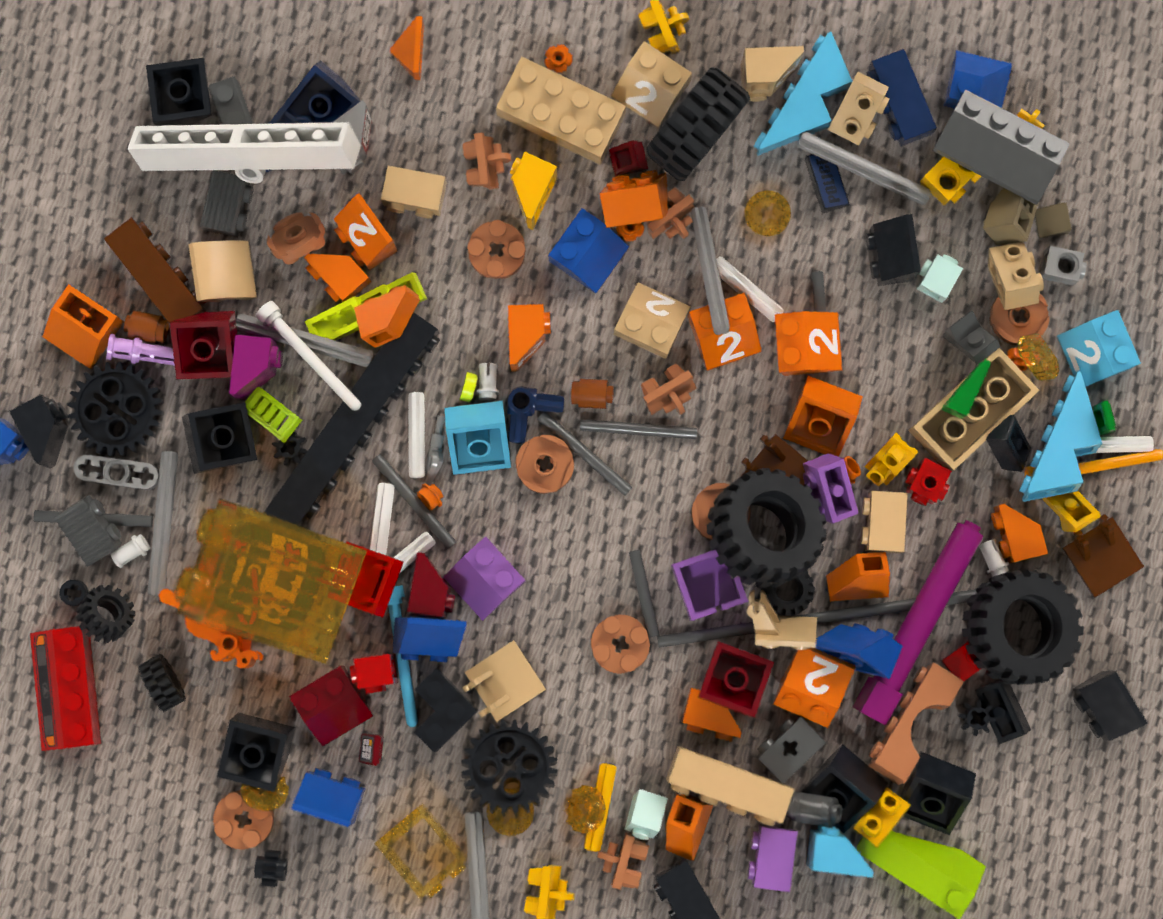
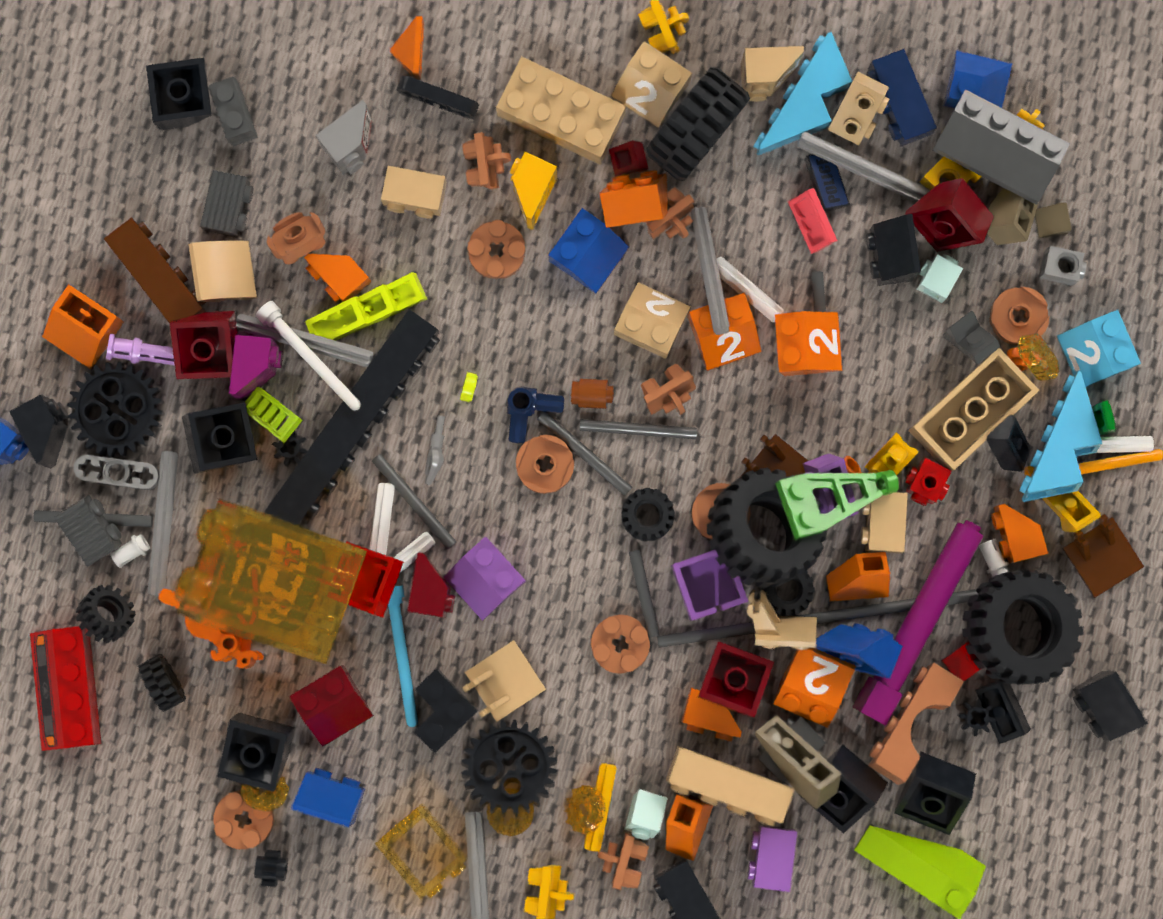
black bush [60,580,89,606] -> none
dark orange brick [124,310,169,344] -> none
white hinge [128,122,361,184] -> none
dark blue wedge [266,61,360,173] -> none
orange slope [334,193,398,271] -> none
red brick [350,654,398,694] -> none
orange slope [354,285,420,348] -> none
slope [359,733,384,766] -> none
blue slope [392,617,467,662] -> none
white axle [408,392,425,478] -> none
orange plate [417,483,443,511] -> none
medium azure slope [445,401,511,475] -> none
white pin [476,363,499,401] -> none
orange slope [508,304,551,372] -> none
orange plate [545,45,573,73] -> none
orange plate [616,222,644,242] -> none
clear yellow gear [744,190,791,237] -> none
orange slope [783,375,863,457] -> none
dark grey head [786,792,842,828] -> none
medium azure slope [806,826,873,878] -> none
yellow hips [853,787,911,848] -> none
green slope [941,359,991,419] -> none
tan brick [988,242,1044,310] -> none
none -> black beam [396,76,480,119]
none -> black tyre [621,488,675,542]
none -> dark tan slope [755,715,841,809]
none -> plate [775,470,899,540]
none -> coral plate [788,188,838,254]
none -> dark red slope [905,178,994,252]

